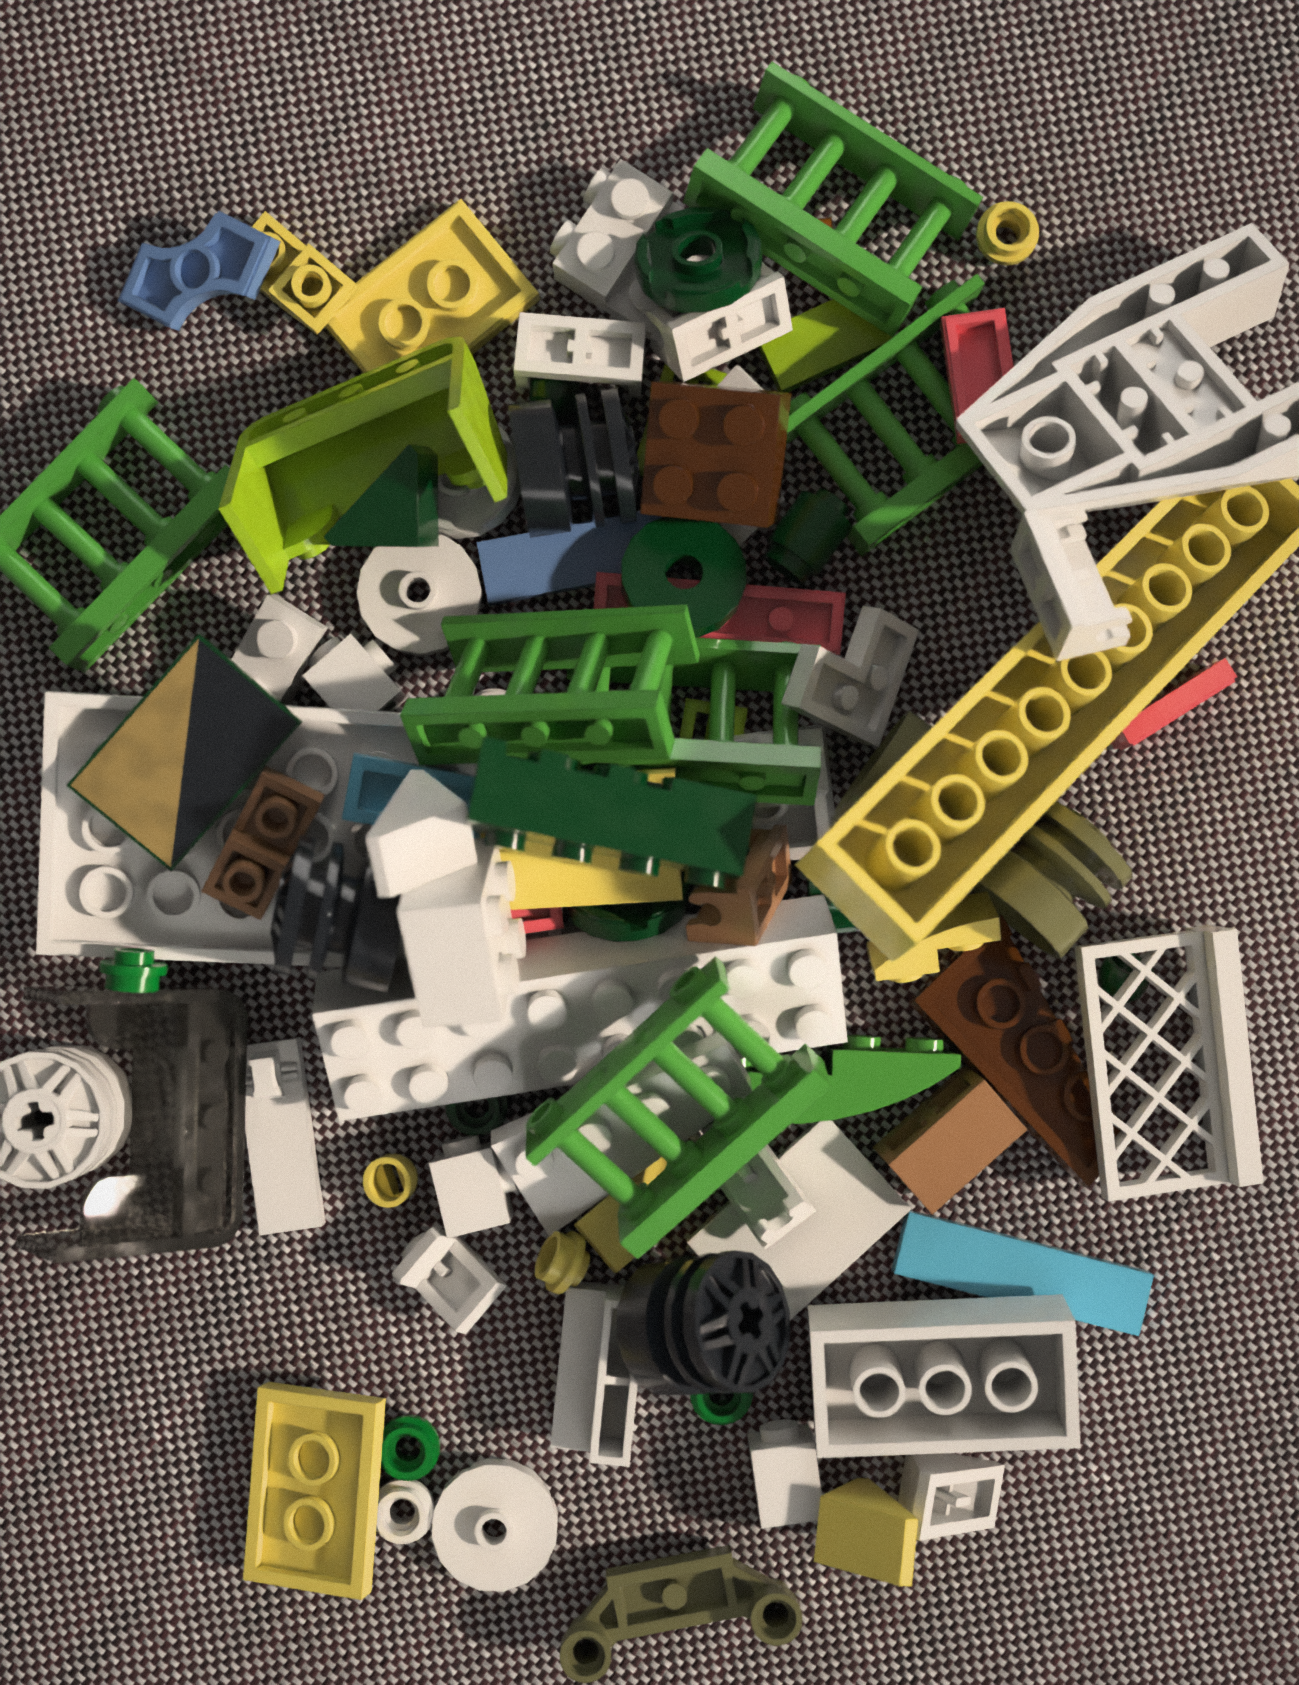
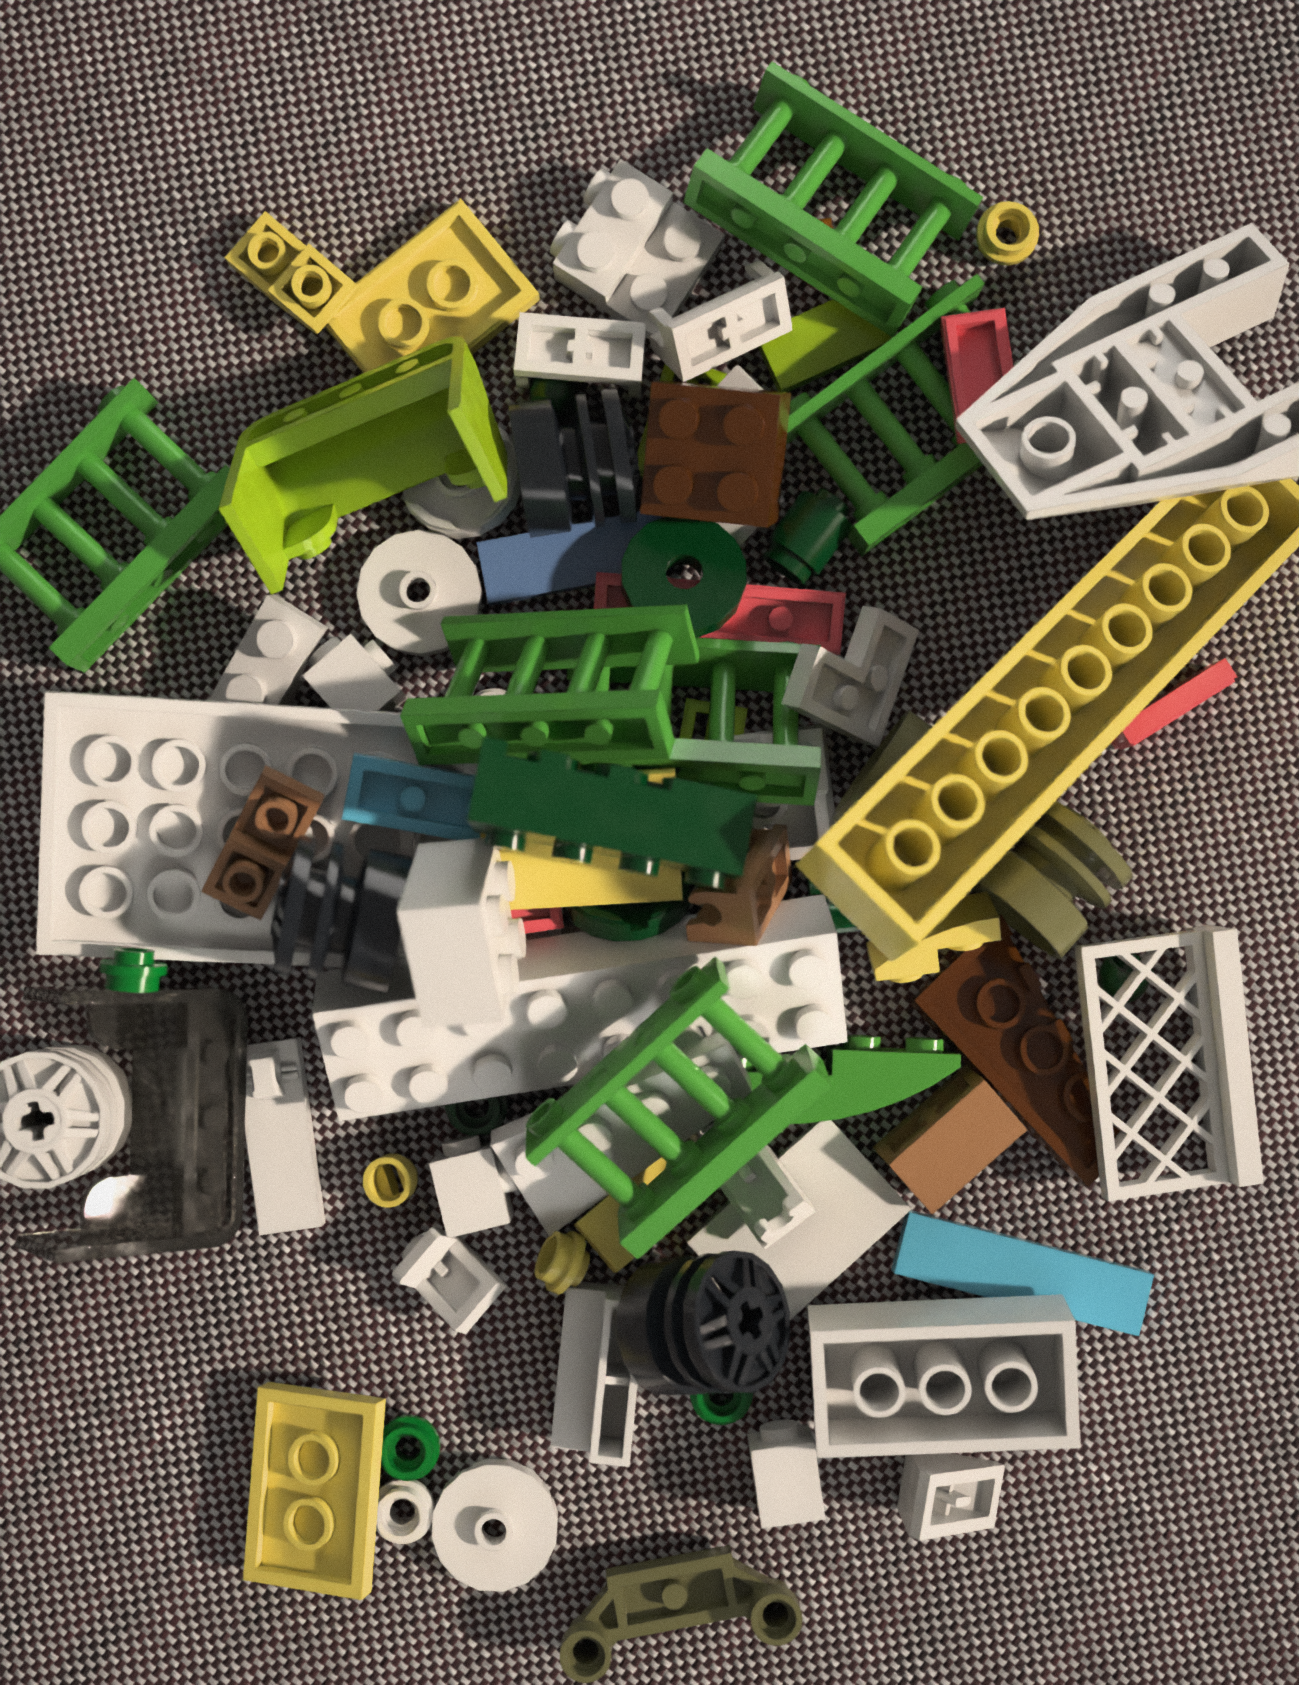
tile [66,633,303,872] -> none
medium blue tile [118,211,280,331] -> none
dark green slope [323,444,439,547] -> none
white slope [366,770,478,897] -> none
dark green tile [634,207,762,313] -> none
light yellow slope [814,1478,918,1586] -> none
white hinge [1010,510,1132,661] -> none

